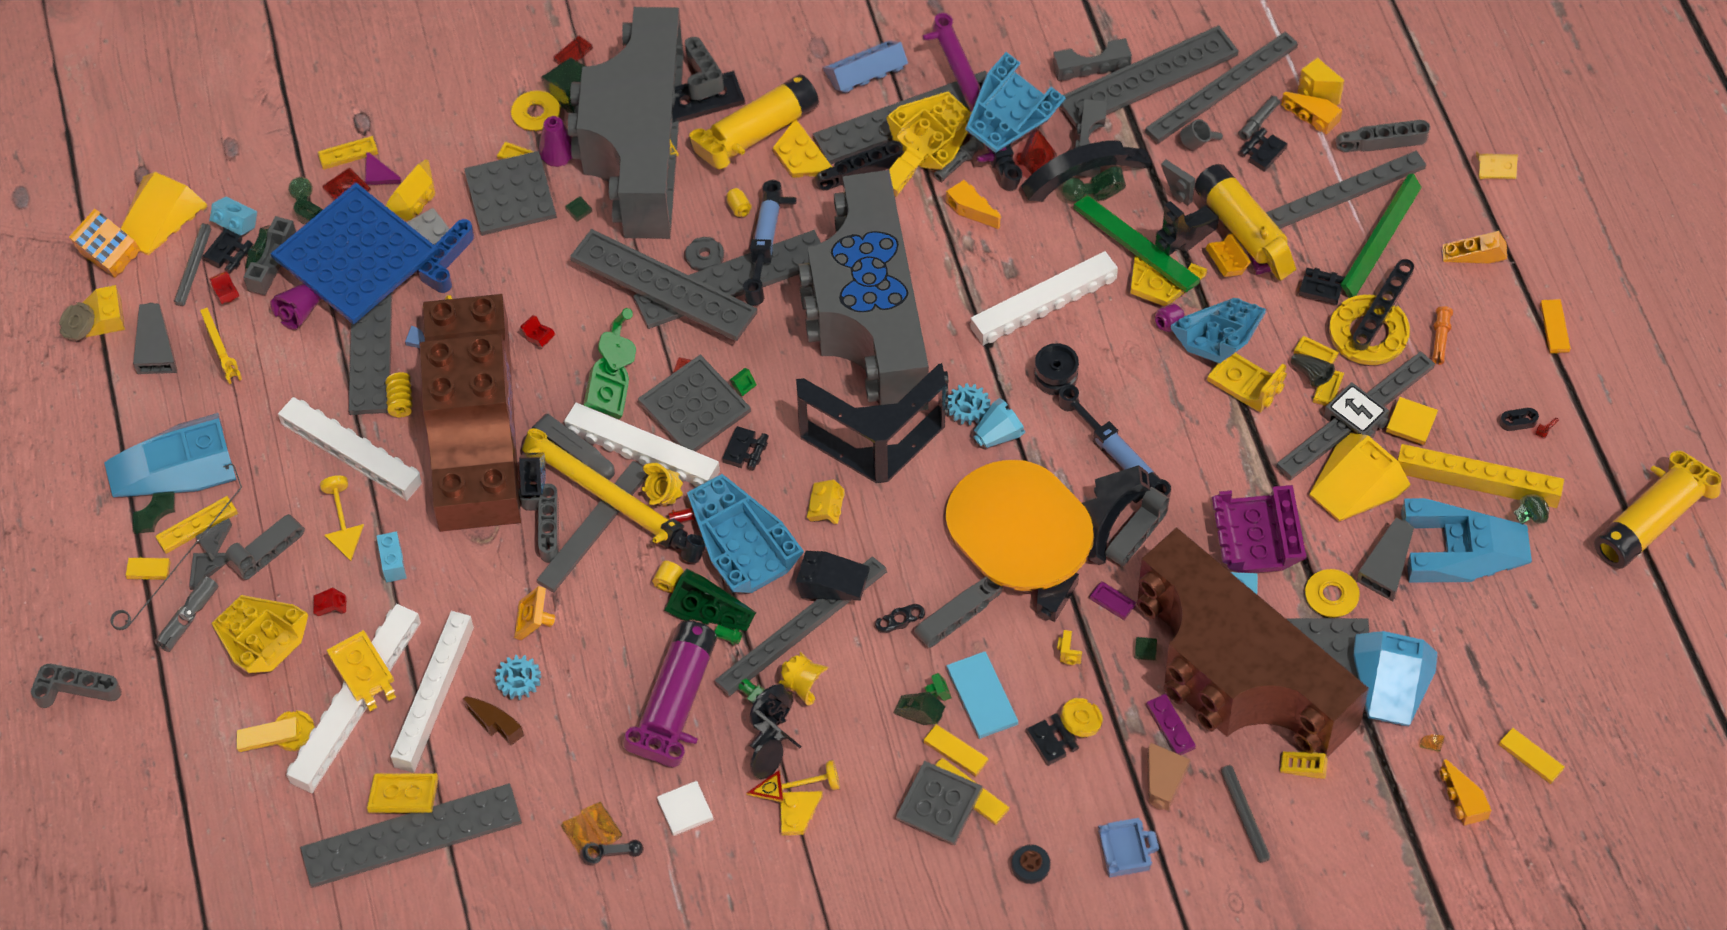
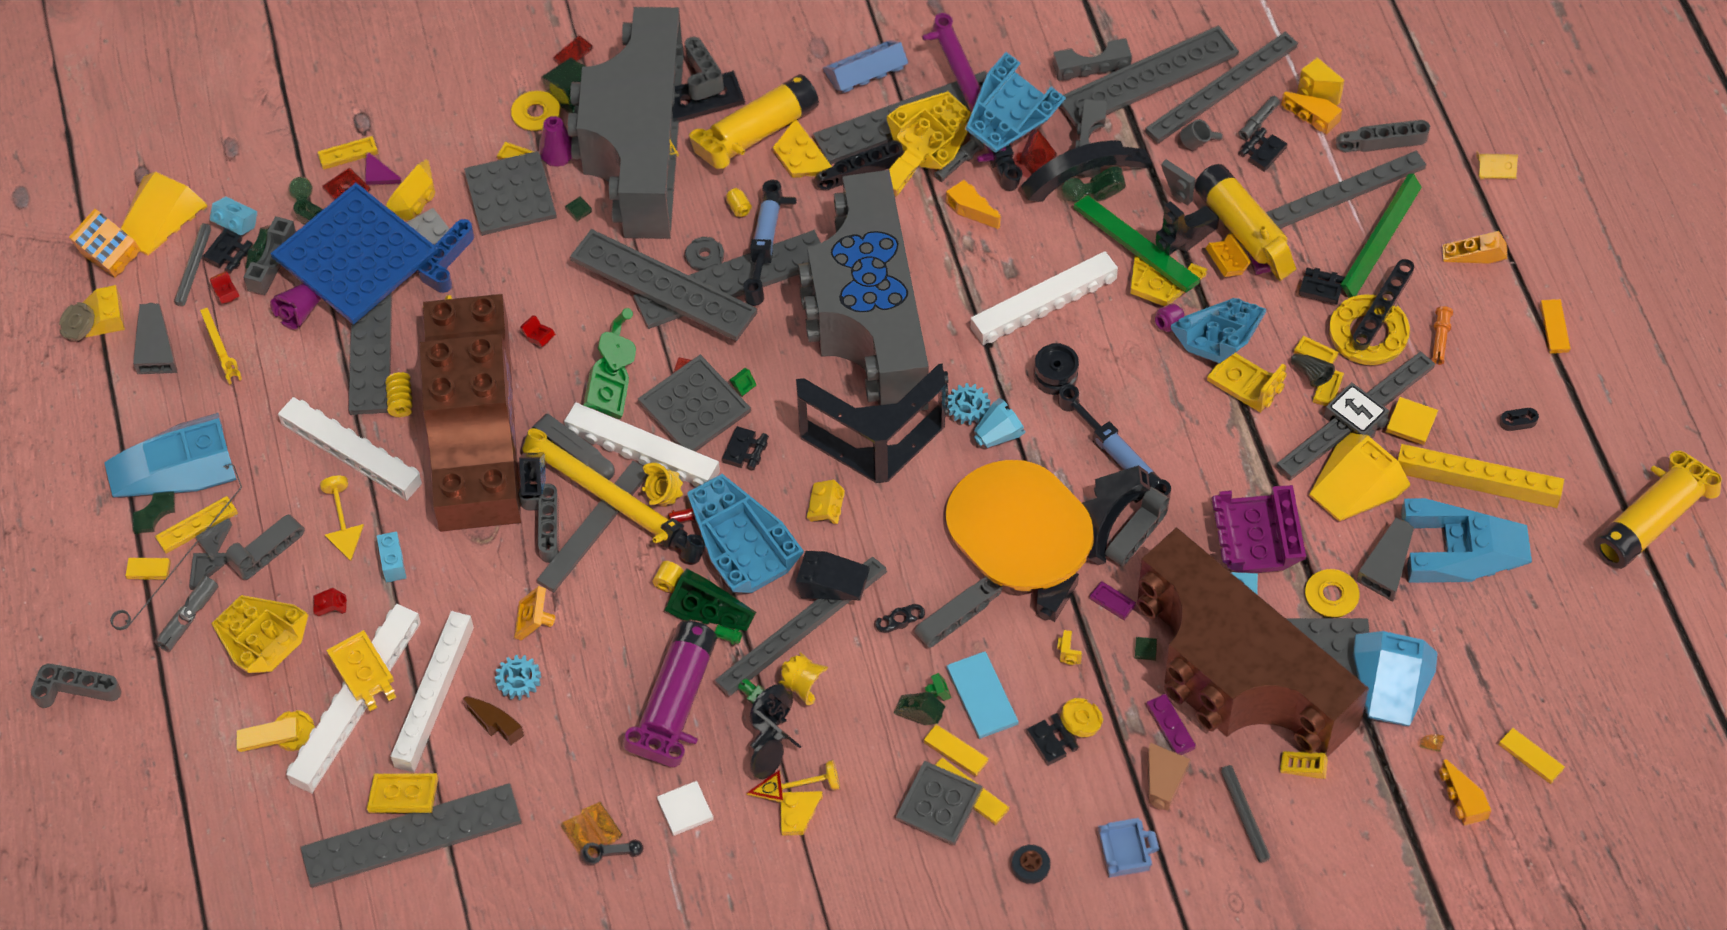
medium blue tile [405,326,425,348] -> none
clear green piece [1513,494,1549,525] -> none
clear red hand [1535,418,1559,438] -> none

